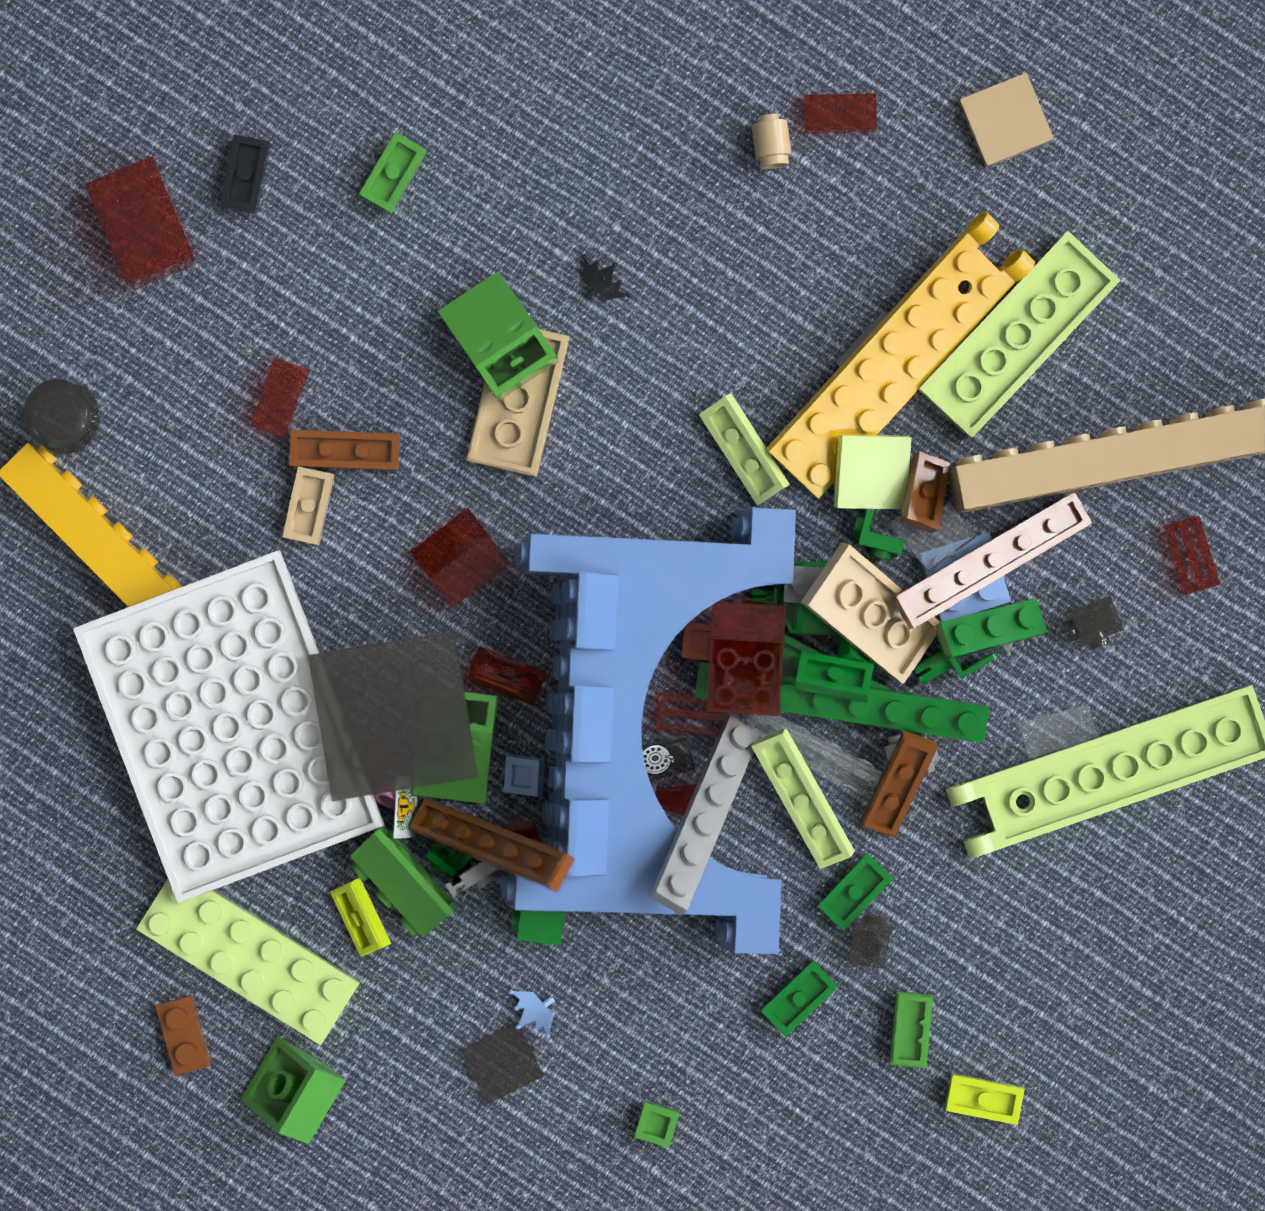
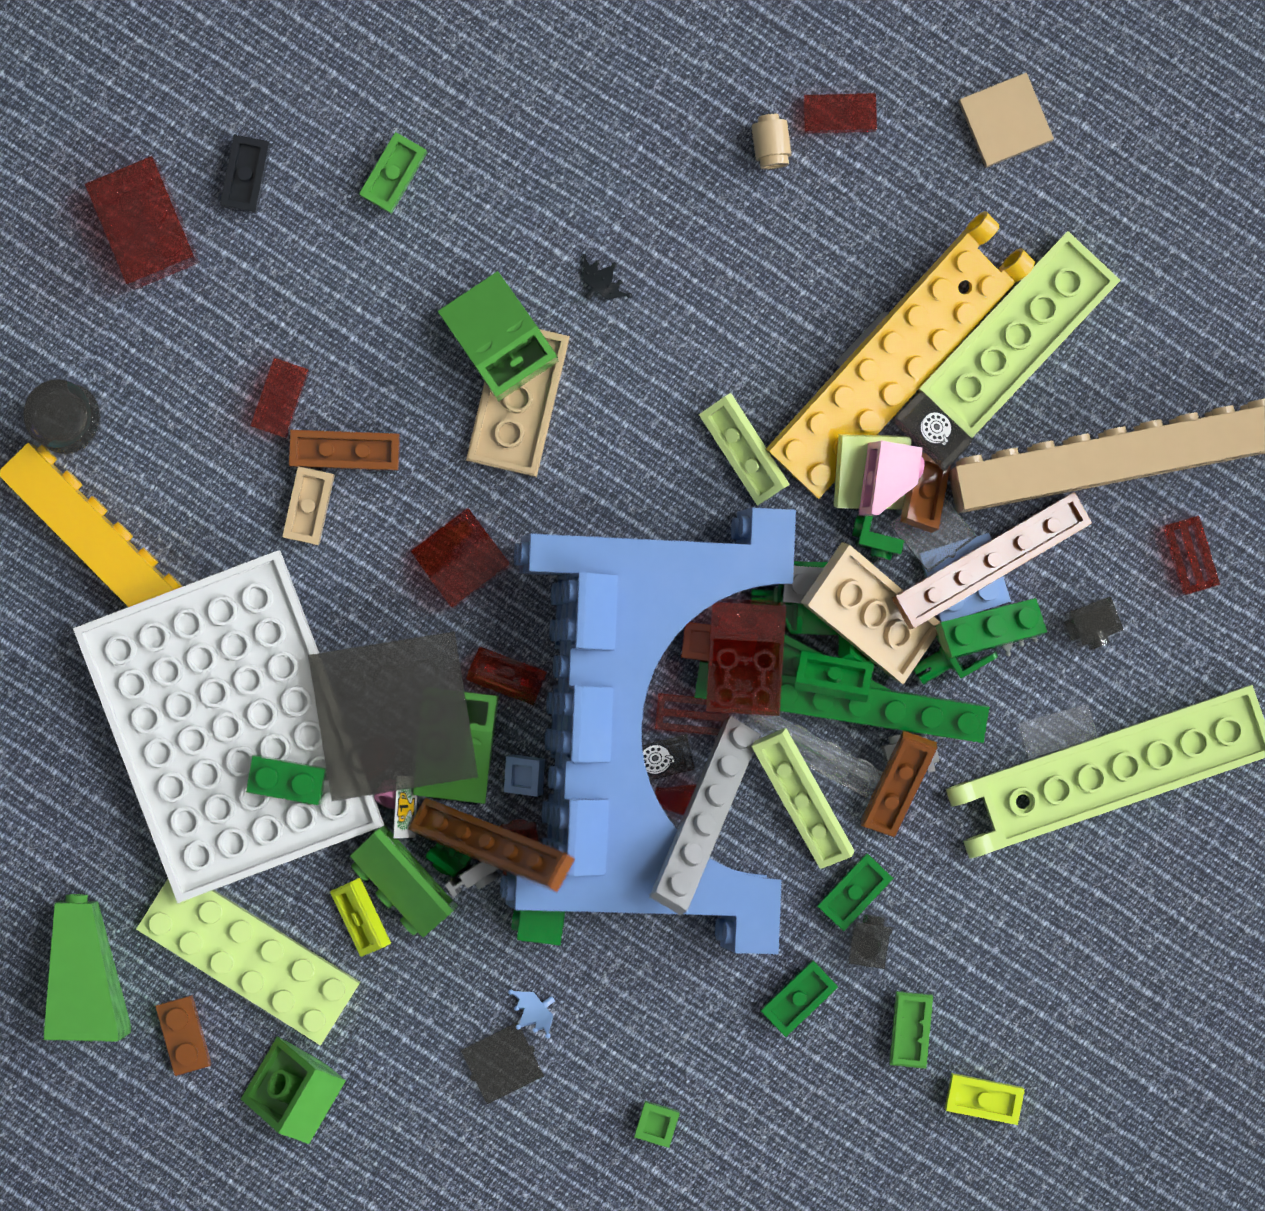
none -> bright green slope [44,894,131,1041]
none -> green plate [246,755,327,805]
none -> slope [859,441,924,516]
none -> clear smoke slope [893,392,972,471]

